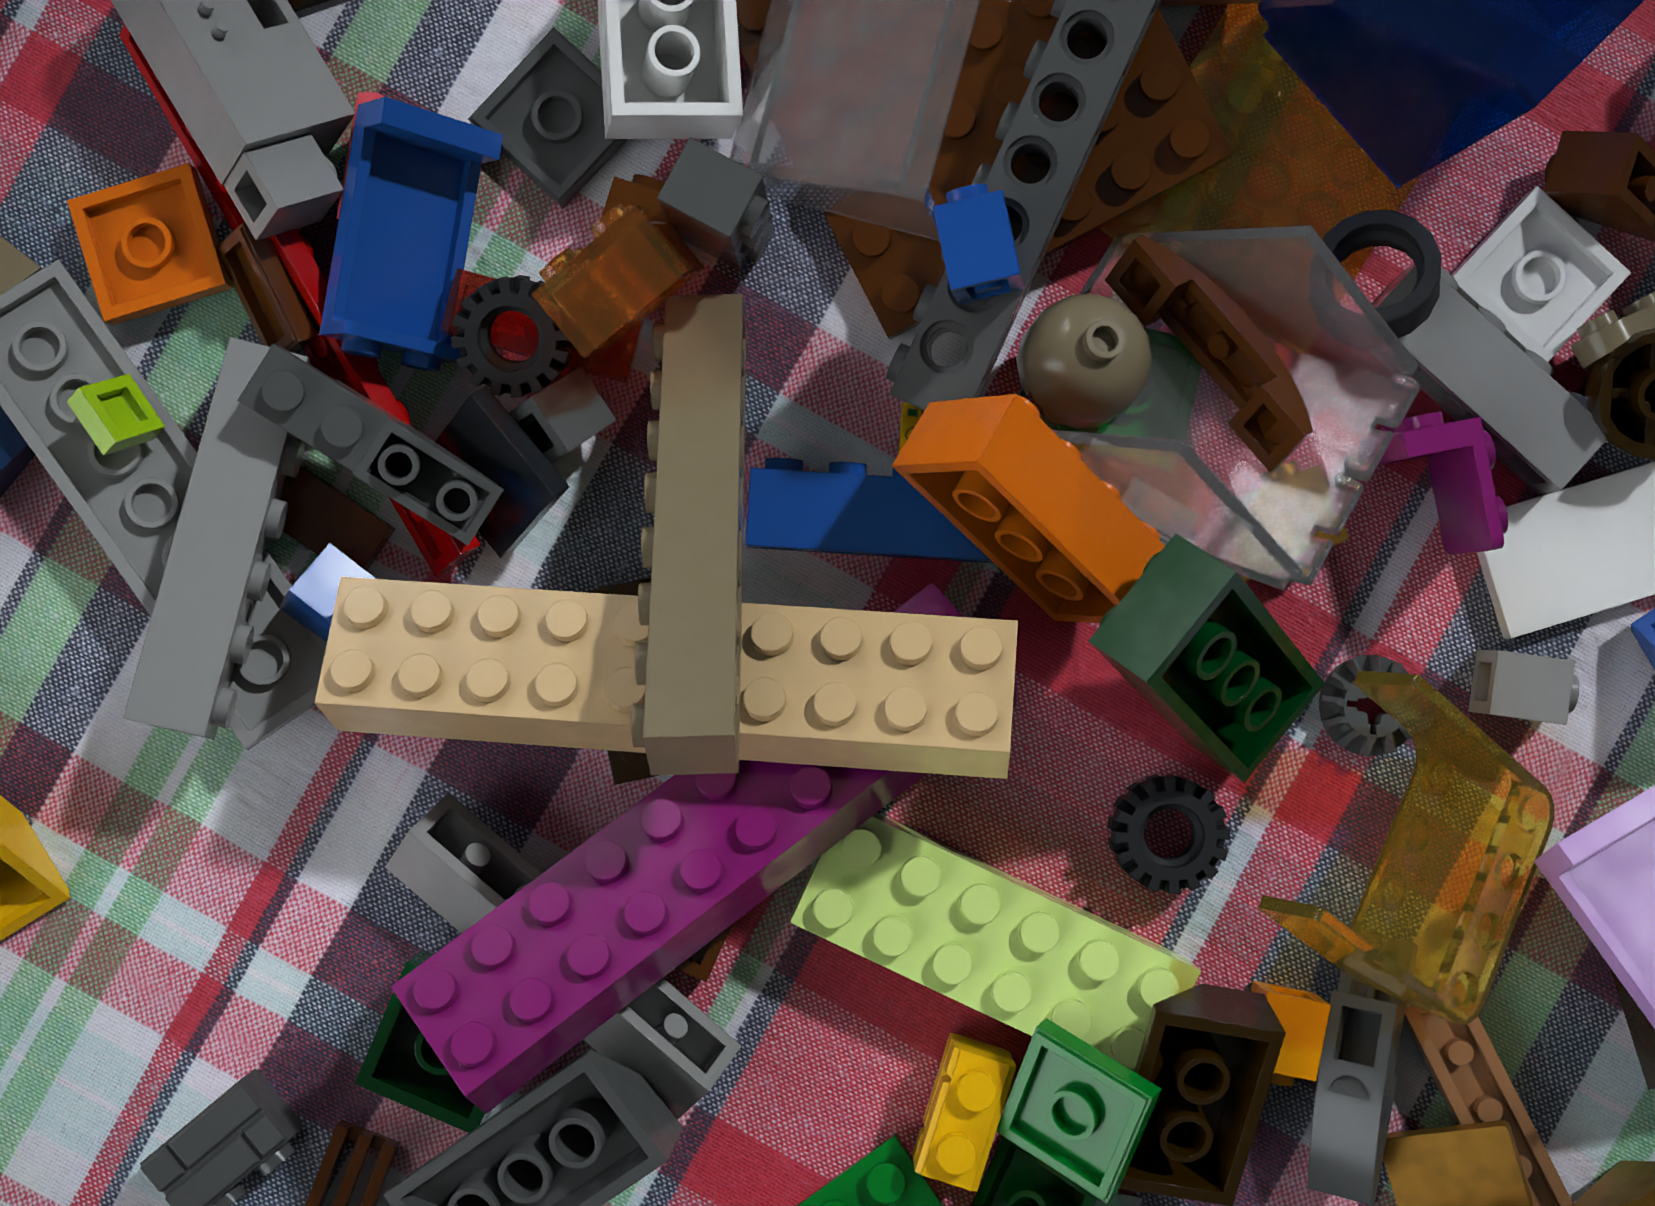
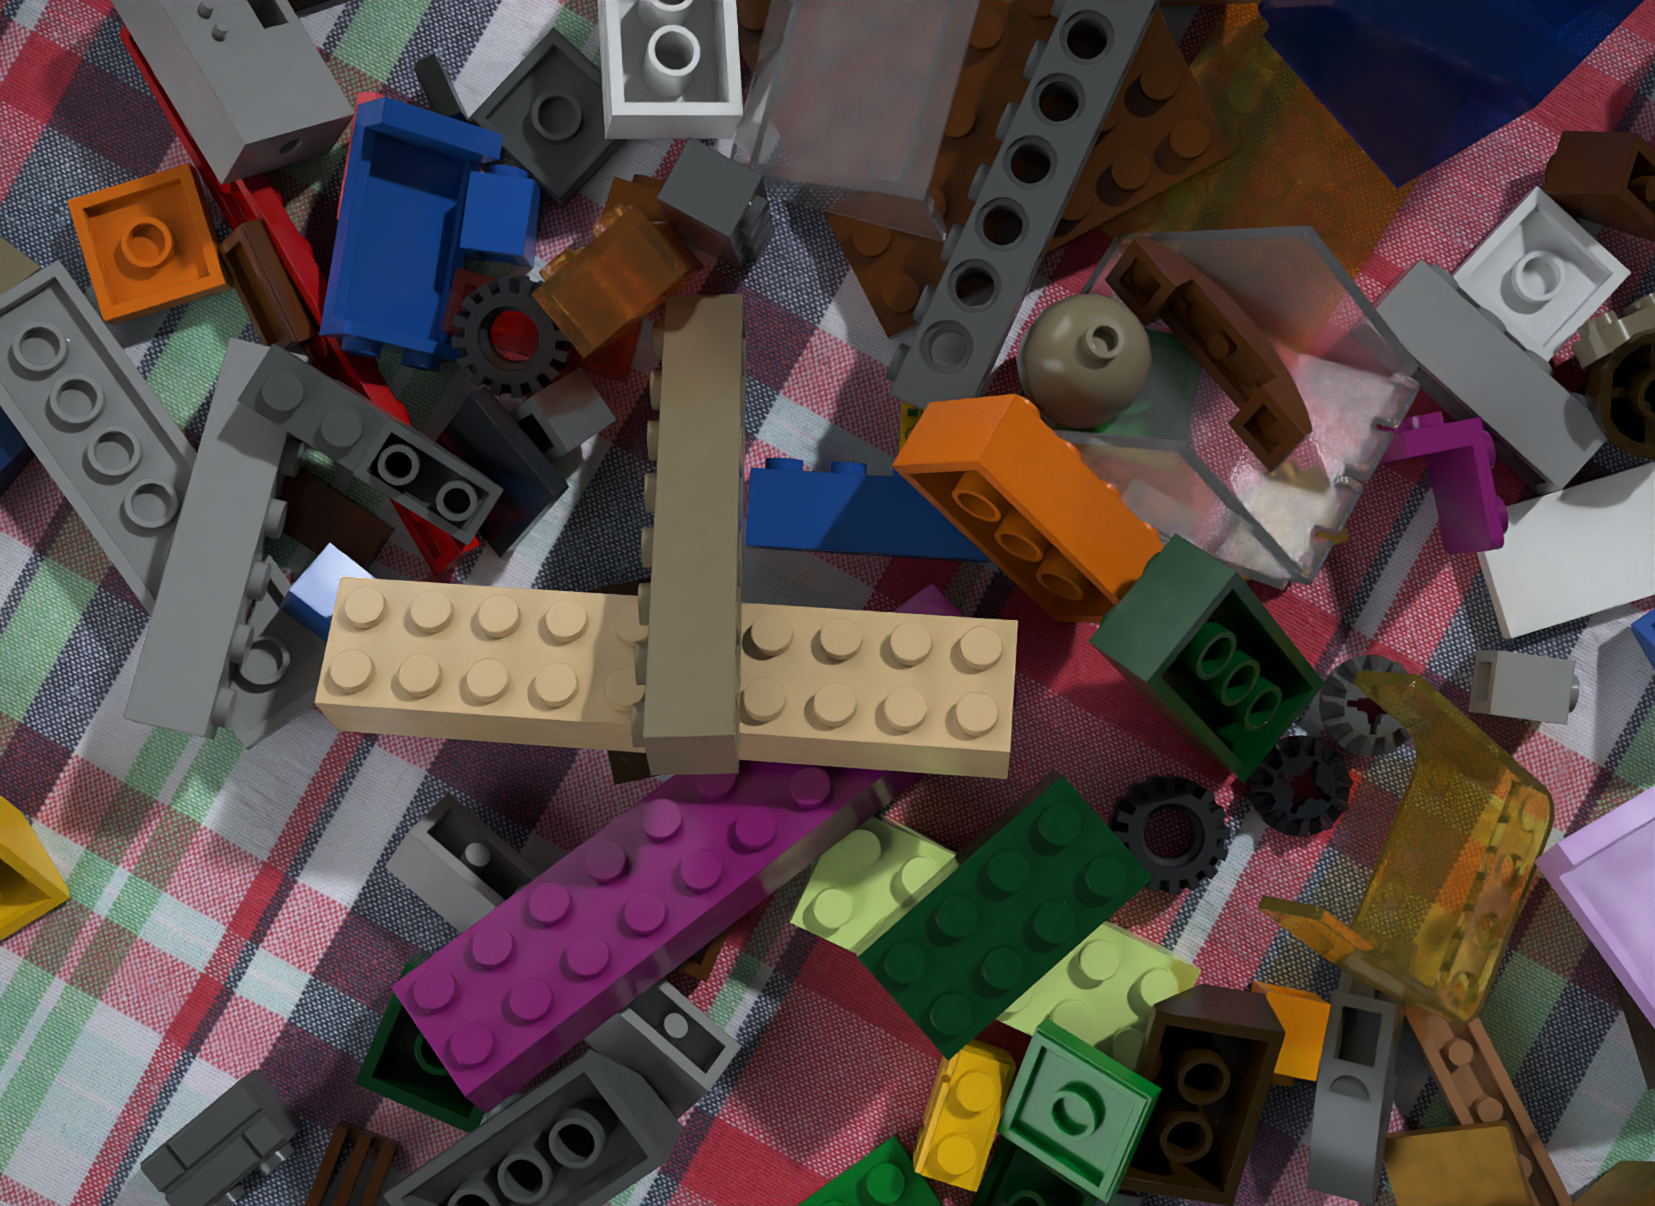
lime plate [66,374,166,456] -> none
light grey brick [224,134,344,241] -> none
blue brick [932,184,1025,305] -> none
black tyre [1312,210,1441,342] -> none
none -> pearl dark grey tile [413,53,471,124]
none -> blue brick [459,165,544,268]
none -> dark green brick [856,770,1153,1061]
none -> black gear [1249,735,1354,838]

